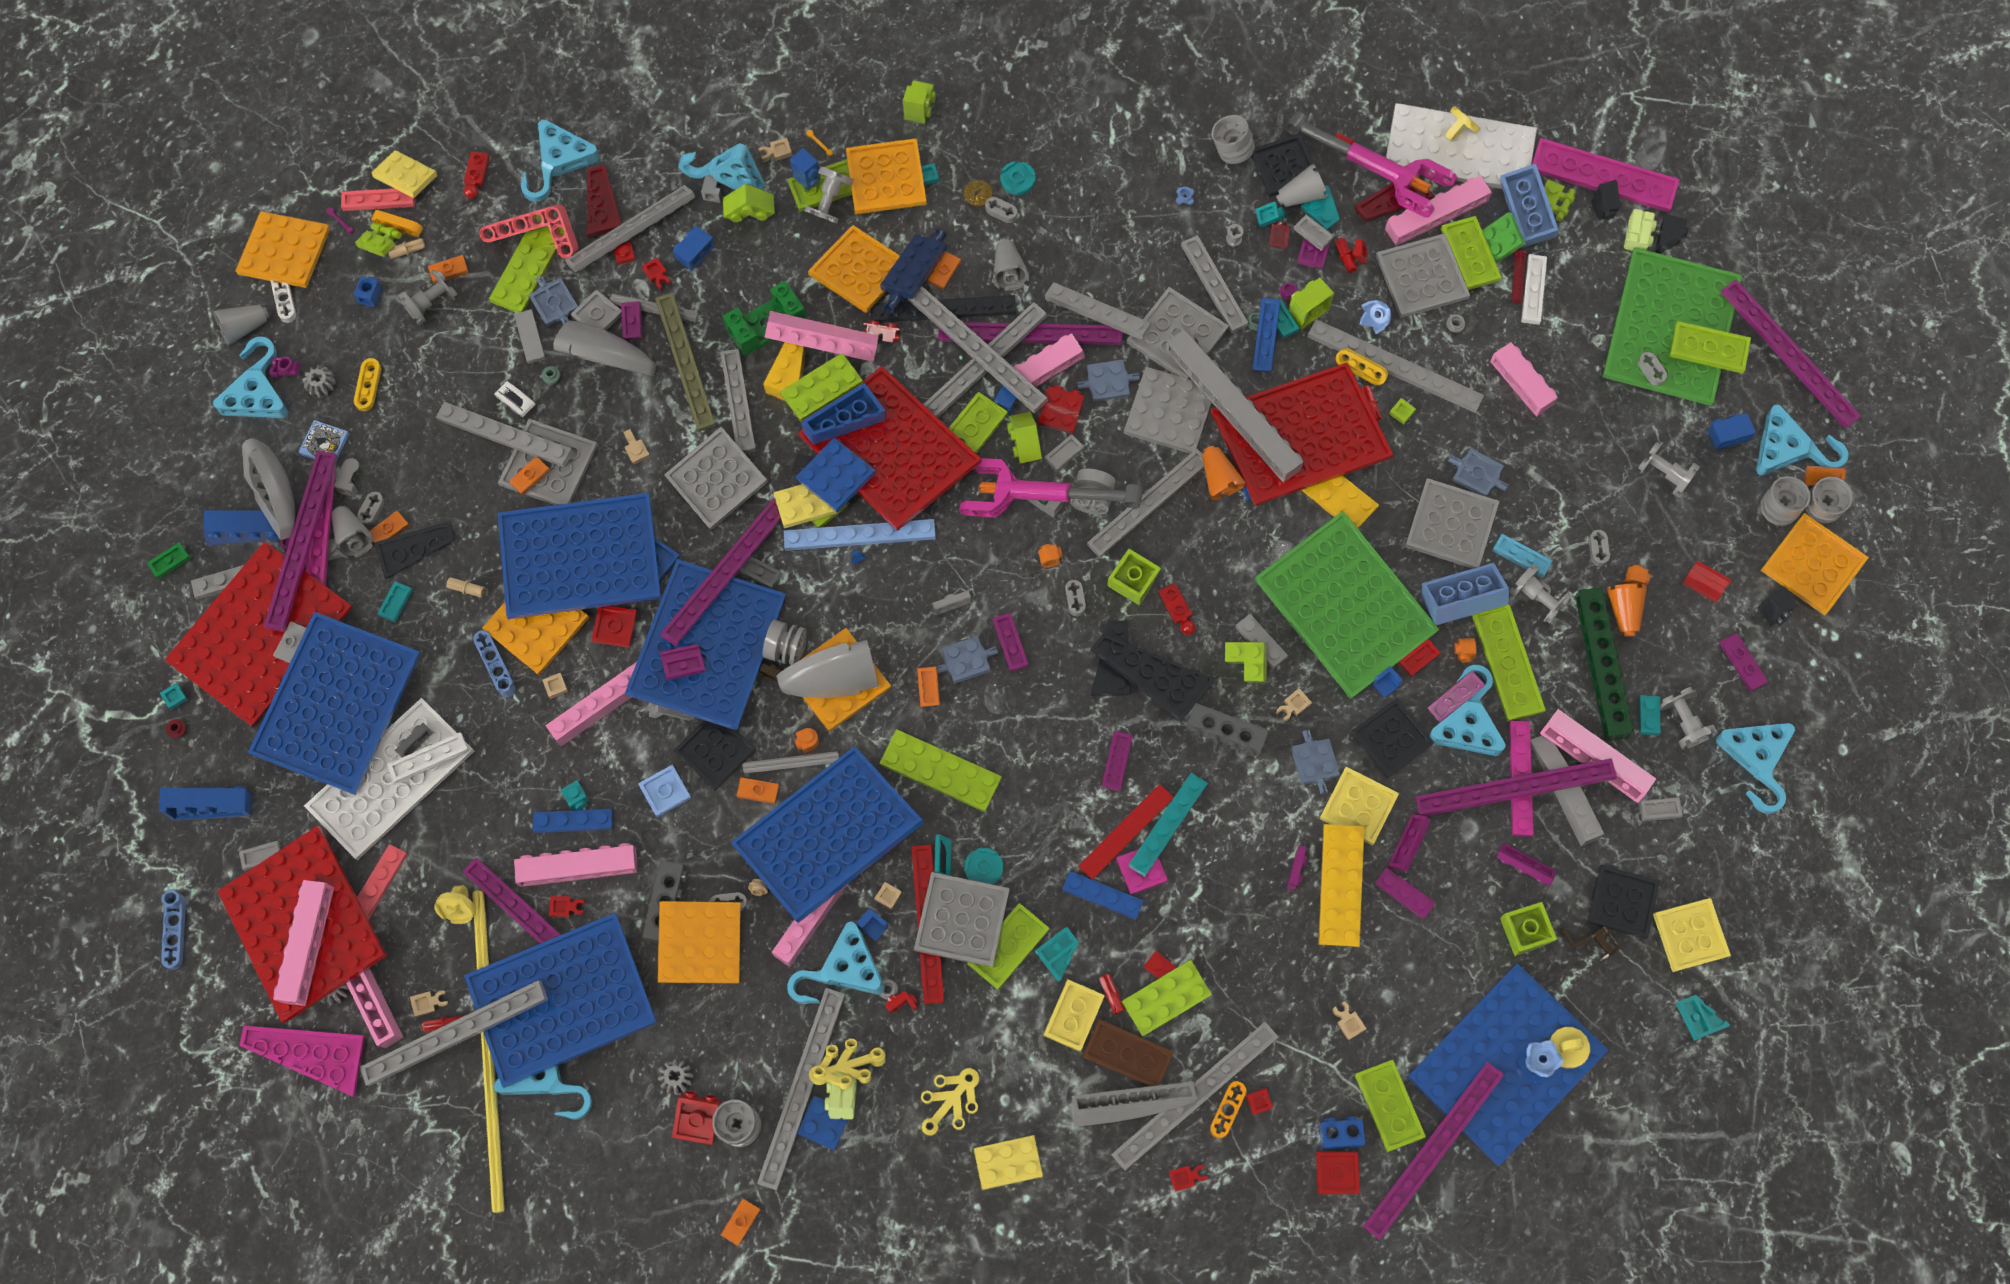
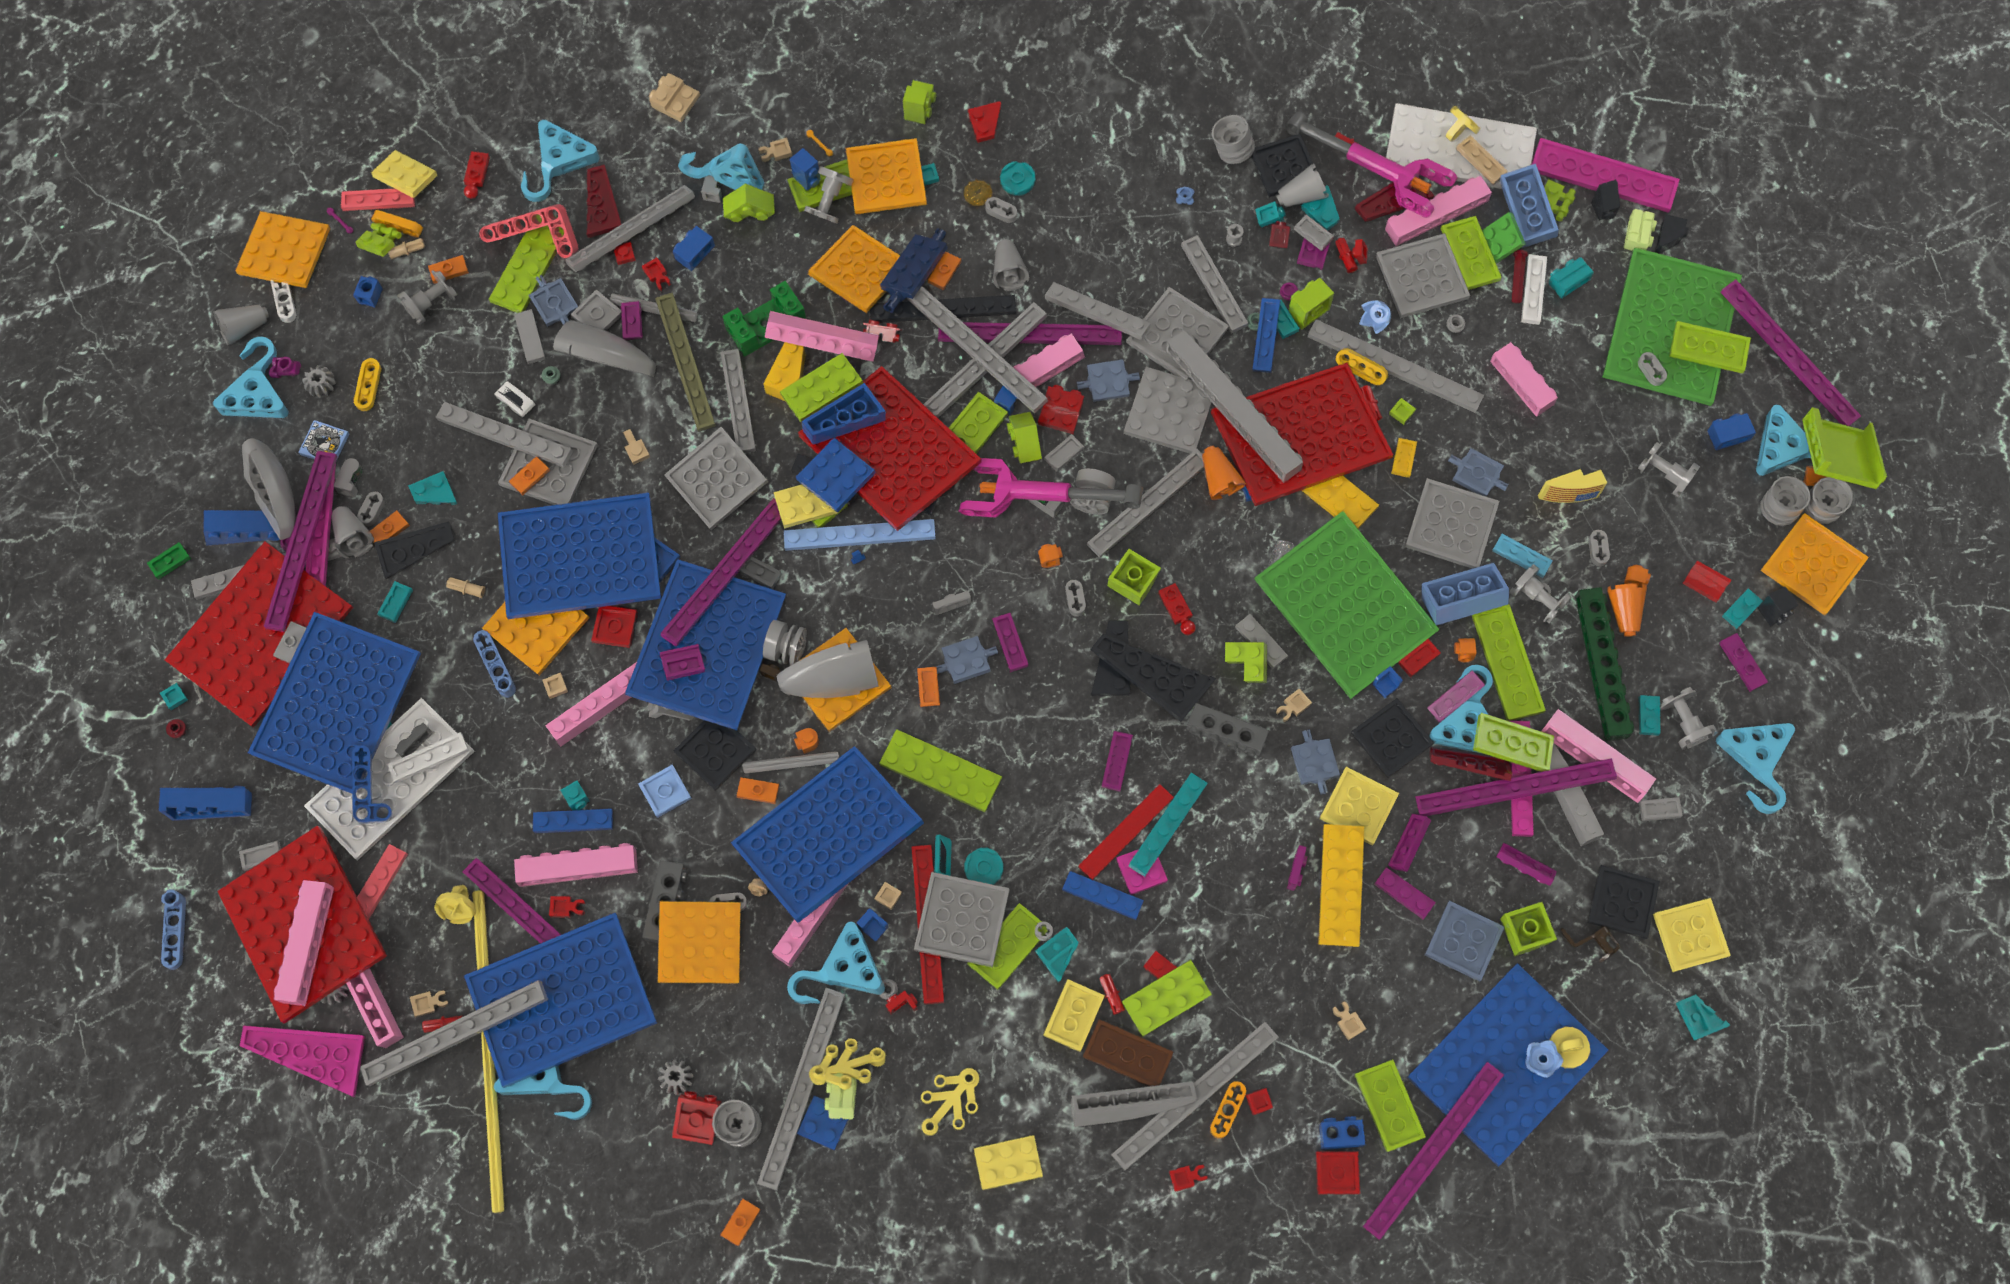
none -> blue beam [352,745,393,824]
none -> teal wing [408,471,458,505]
none -> tan plate [649,73,700,122]
none -> red wing [968,101,1001,143]
none -> light grey bush [1035,921,1053,941]
none -> yellow plate [1391,438,1417,478]
none -> sand blue plate [1425,901,1504,982]
none -> dark red wing [1429,747,1512,781]
none -> tan plate [1456,135,1508,185]
none -> lime plate [1473,713,1554,772]
none -> light yellow slope [1538,469,1607,503]
none -> teal brick [1548,257,1594,298]
none -> teal plate [1722,589,1763,629]
none -> lime panel [1802,407,1887,489]

